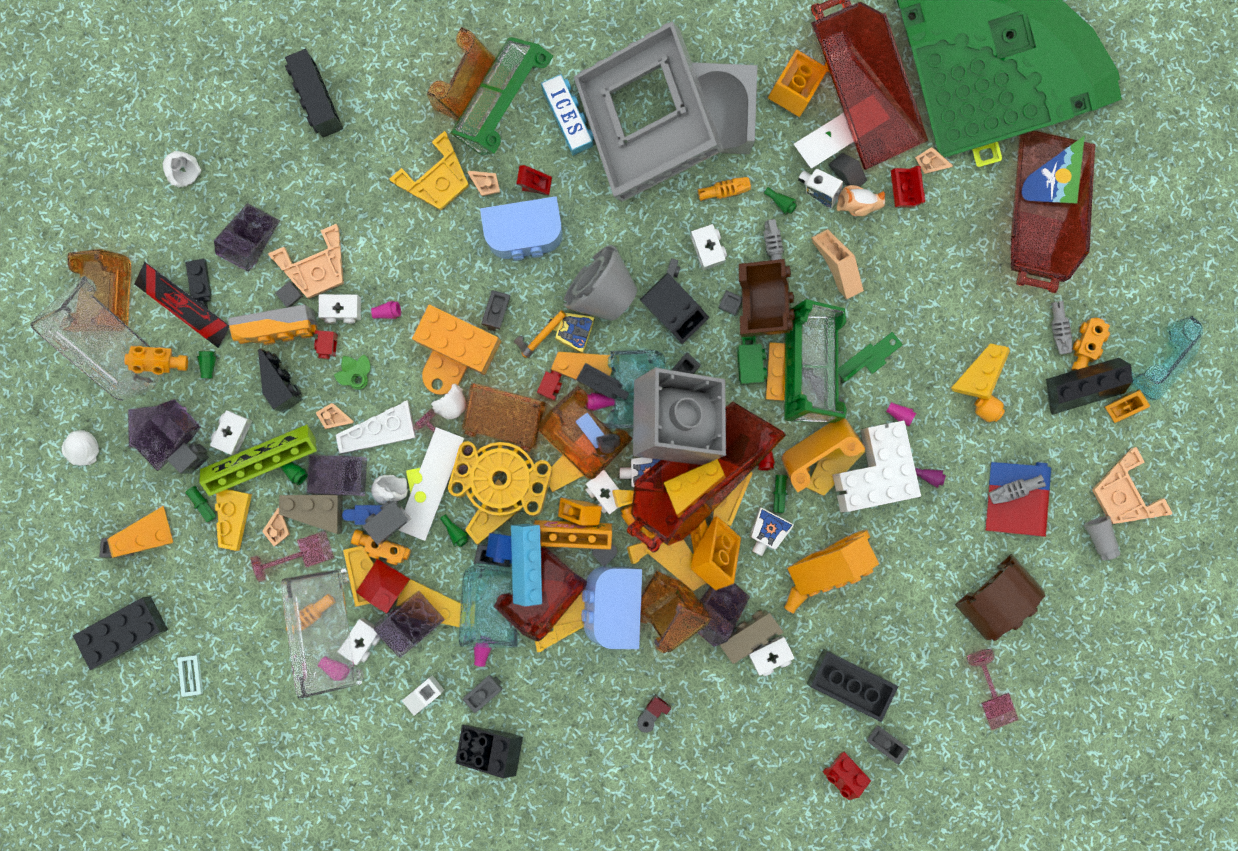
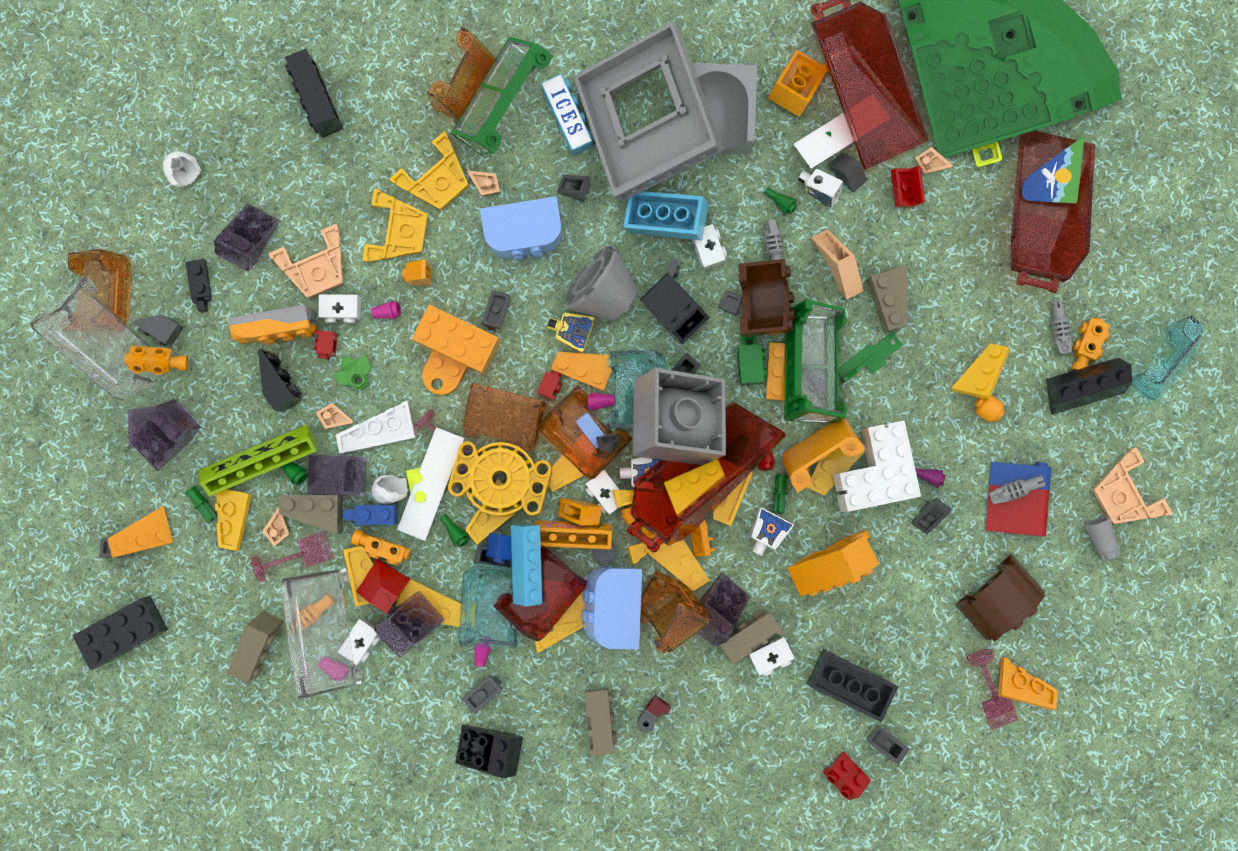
white hair [61,430,99,466] -> none
black sticker [134,262,229,348] -> none
dark grey brick [167,443,209,474] -> none
light aqua tile [177,655,203,697] -> none
green cone [197,351,217,378] -> none
white brick [210,410,252,455] -> none
dark grey tile [275,281,303,308] -> none
dark grey brick [362,500,411,545] -> none
white slope [402,675,444,715] -> none
white hair [431,384,466,419] -> none
light orange piece [514,310,566,358] -> none
red slope [516,165,552,195] -> none
black hinge [576,363,629,401] -> none
light orange slope [691,516,741,590] -> none
light orange hinge [698,177,751,201] -> none
light orange cone [784,586,809,614] -> none
light nougat animal [837,185,885,216] -> none
dark pink cone [886,402,916,426] -> none
light orange slope [1105,390,1150,423] -> none
none -> dark grey slope [133,314,184,346]
none -> dark tan wedge [227,611,284,684]
none -> yellow wing [362,188,428,262]
none -> light orange slope [402,260,432,286]
none -> dark grey slope [557,175,591,202]
none -> dark tan wedge [584,688,617,756]
none -> medium azure brick [624,191,709,241]
none -> dark tan wedge [867,265,907,334]
none -> dark grey slope [911,498,951,534]
none -> light orange wing [998,657,1058,710]

